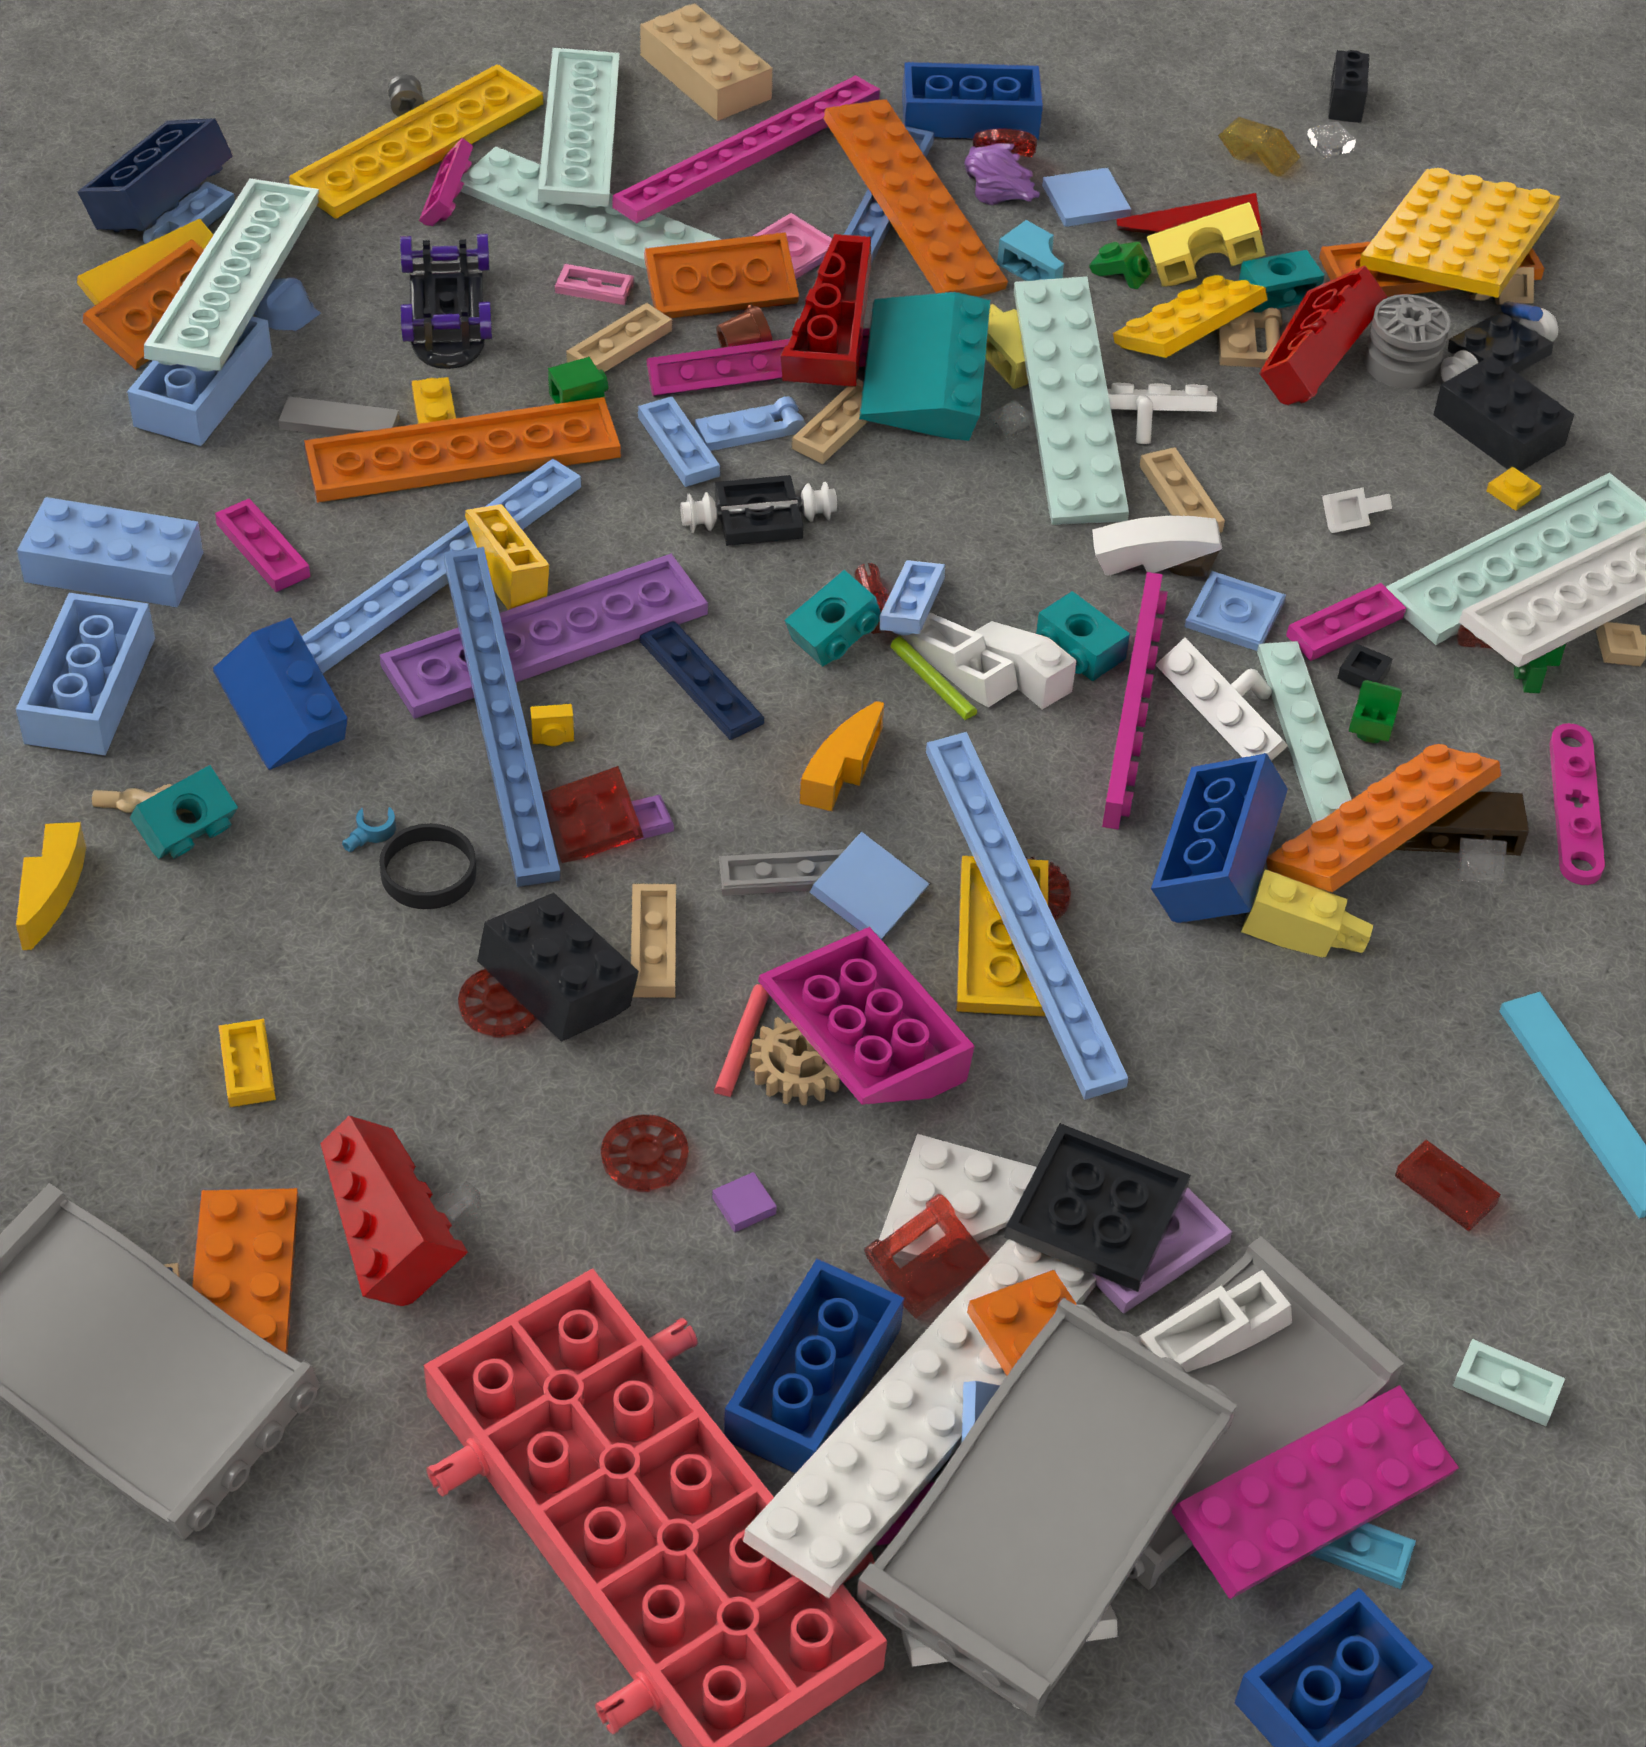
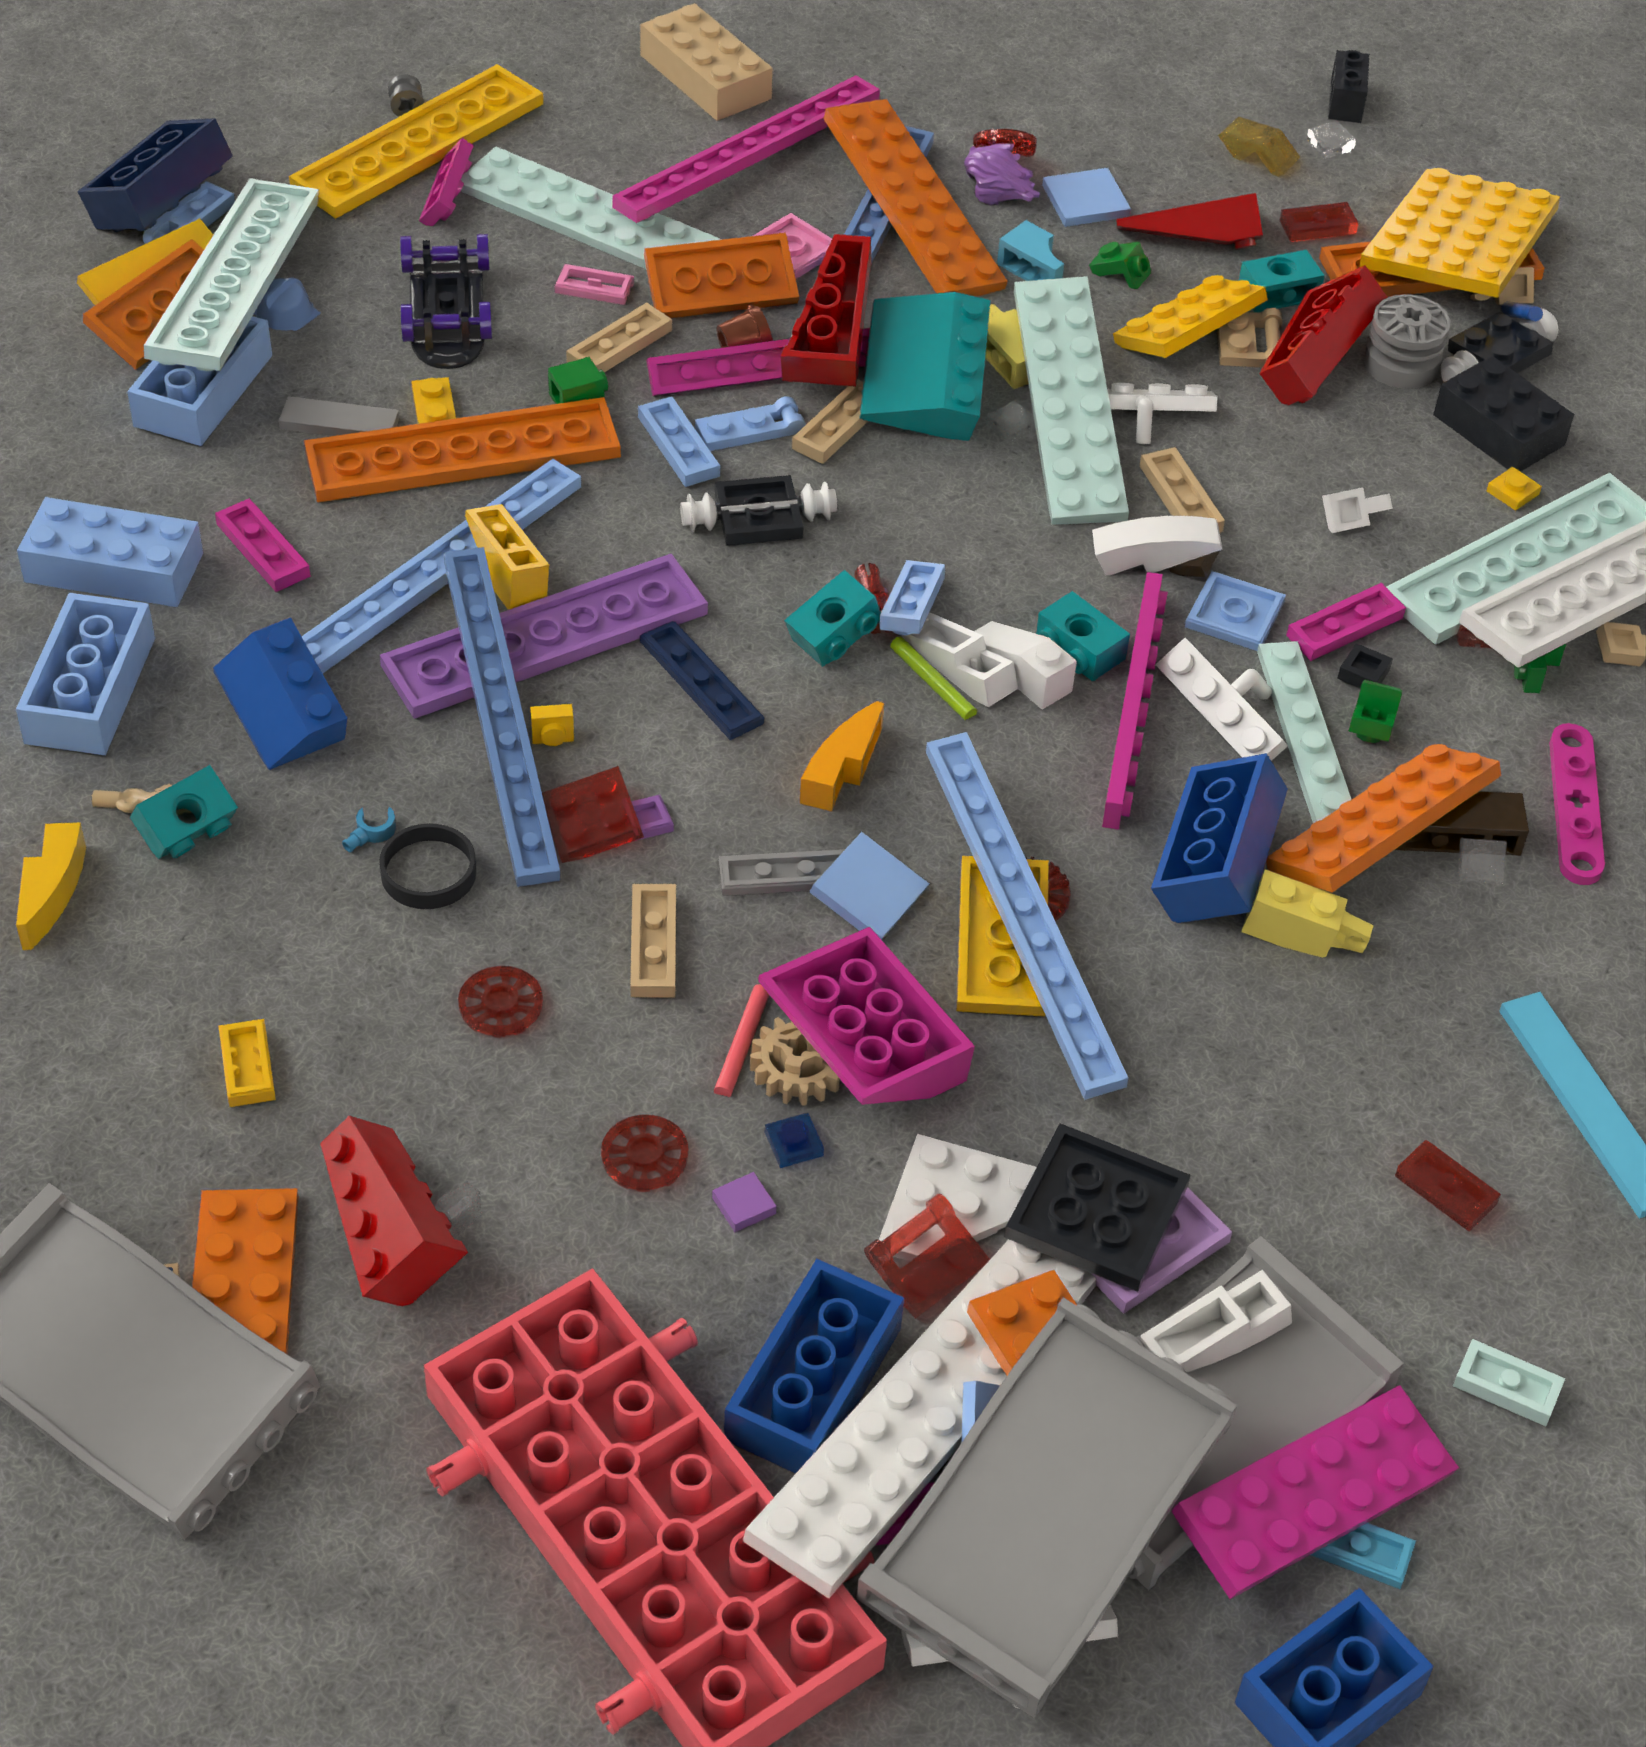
black brick [477,892,639,1042] -> none
light aqua plate [538,48,619,208] -> none
blue brick [902,62,1043,140] -> none
light yellow arch [1147,202,1266,286] -> none
none -> clear blue plate [764,1113,824,1168]
none -> clear red plate [1279,202,1358,242]

